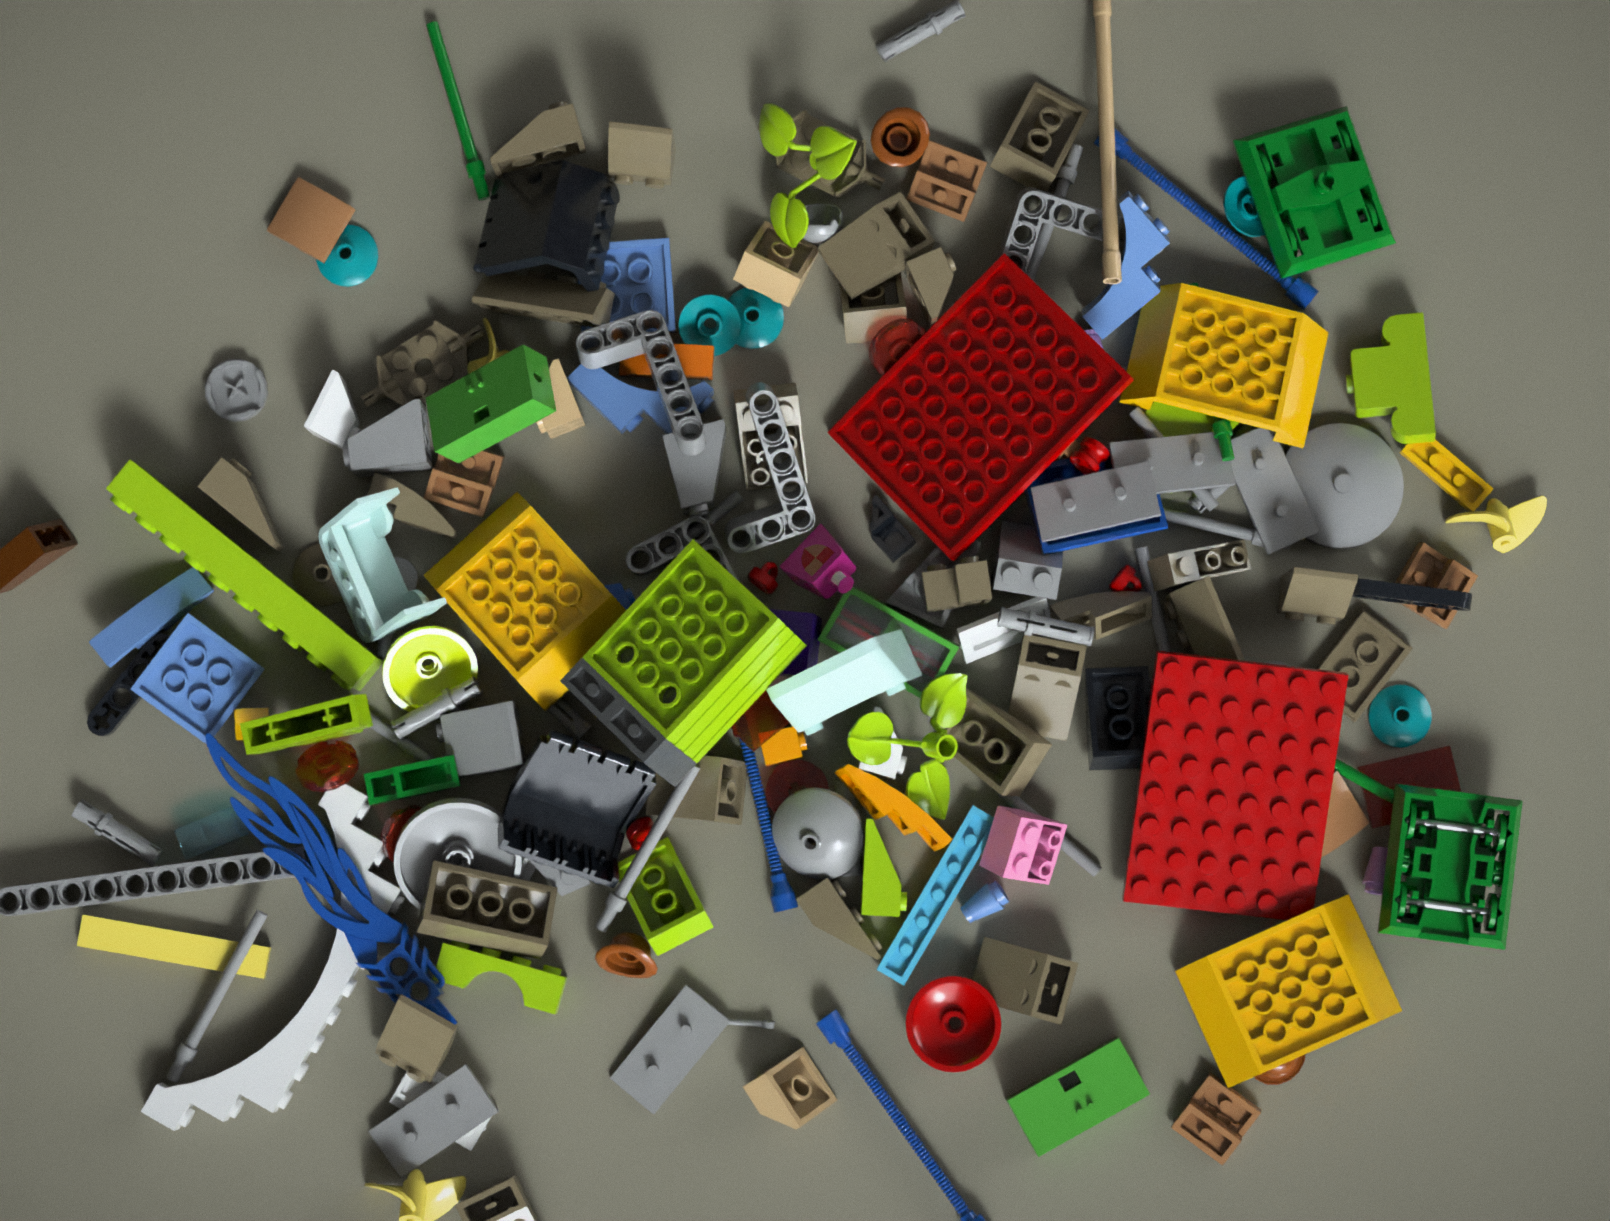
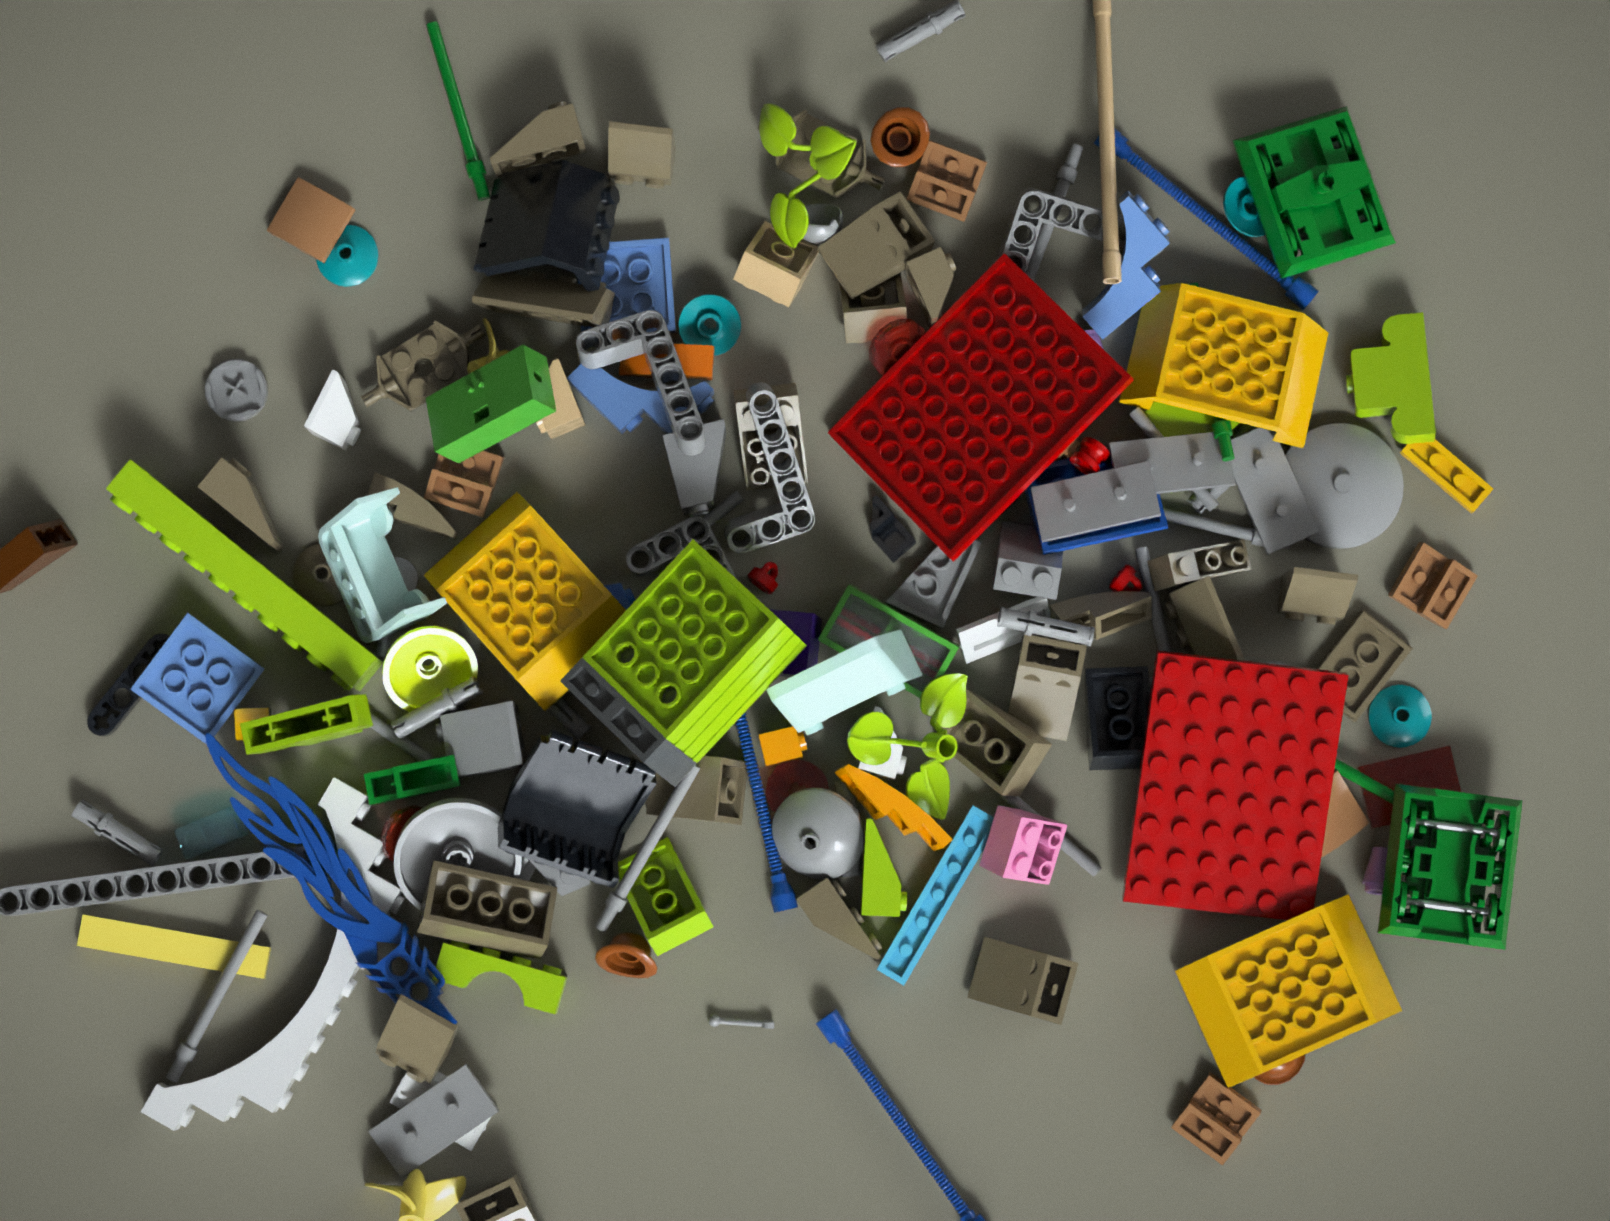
medium blue slope [89,567,214,668] -> none
clear red tile [295,740,359,792] -> none
light grey slope [343,399,433,478] -> none
light grey piece [610,984,730,1114] -> none
red tile [626,817,654,850] -> none
teal dish [728,288,784,349] -> none
clear red piece [731,687,790,752] -> none
tan slope [743,1047,837,1130] -> none
dark pink torso [779,523,856,599] -> none
red dish [906,976,1002,1072] -> none
dark tan brick [921,556,992,613] -> none
medium blue cone [960,880,1010,923] -> none
dark tan slope [990,81,1090,192] -> none
bright green brick [1005,1037,1150,1157] -> none
black beam [1352,578,1472,611] -> none
light yellow piece [1445,495,1547,553] -> none

